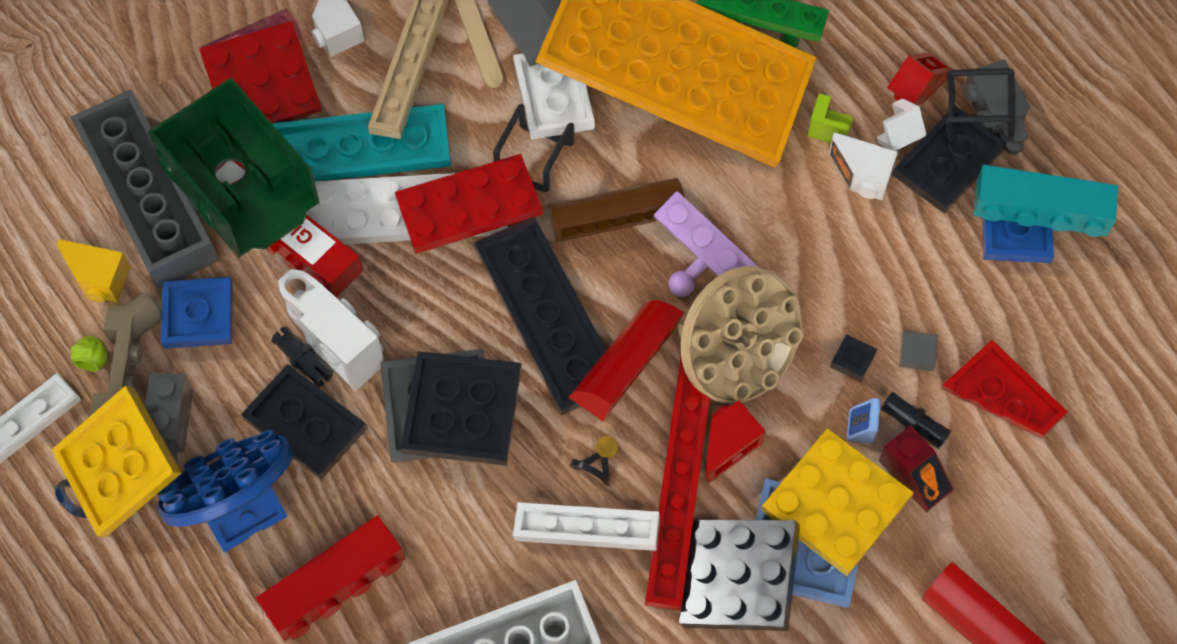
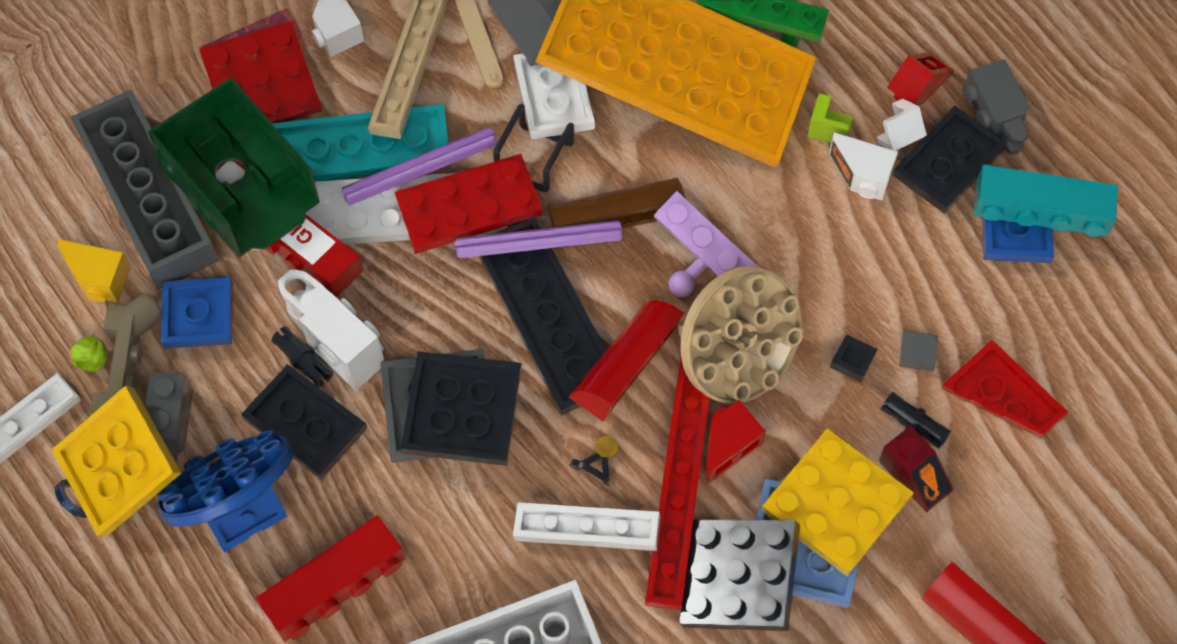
slope [847,398,881,444] -> none
black piece [945,68,1015,141] -> none
none -> medium lavender axle [342,128,497,205]
none -> medium lavender axle [455,221,622,258]

